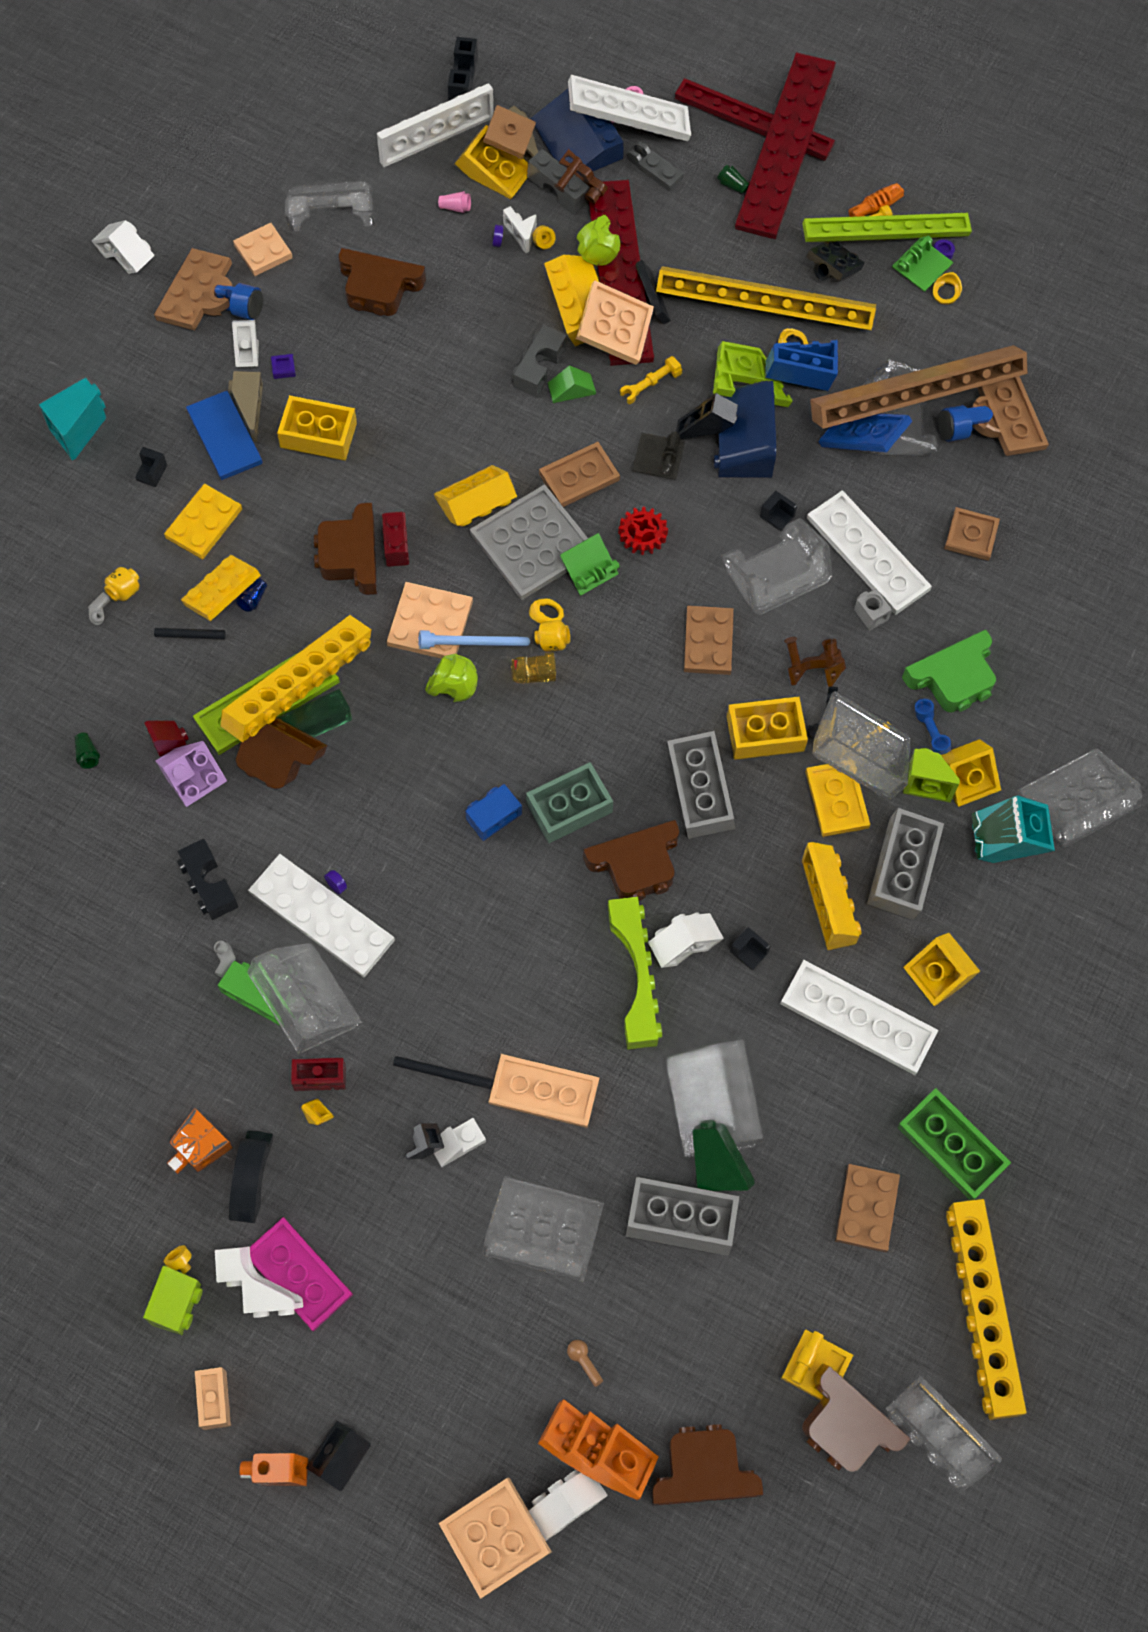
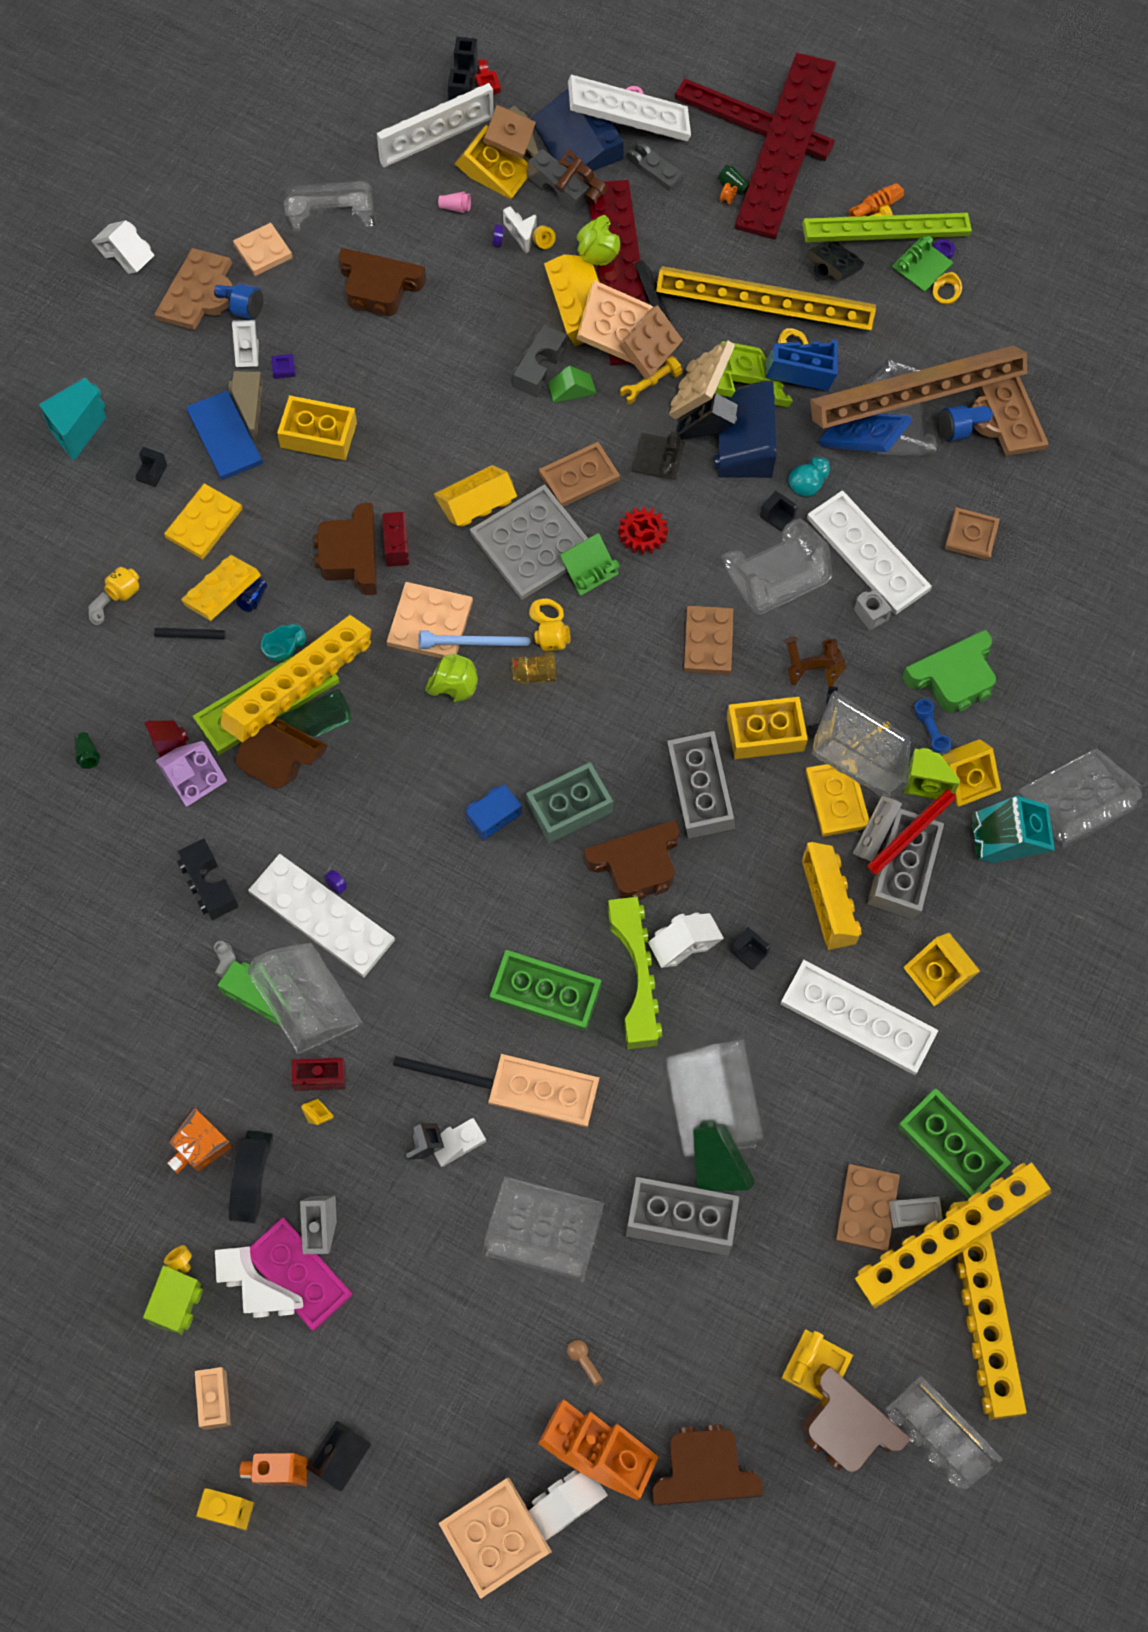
none -> yellow torso [196,1488,254,1530]
none -> teal hair [261,624,307,662]
none -> light grey slope [300,1196,337,1254]
none -> red plate [475,59,501,94]
none -> bright green brick [490,950,602,1032]
none -> medium nougat plate [620,305,683,379]
none -> tan plate [668,340,735,419]
none -> orange bush [720,183,737,205]
none -> teal hair [788,457,830,497]
none -> light grey hinge [853,796,902,862]
none -> yellow brick [855,1162,1051,1308]
none -> red axle [868,790,956,875]
none -> light grey tile [889,1197,943,1228]

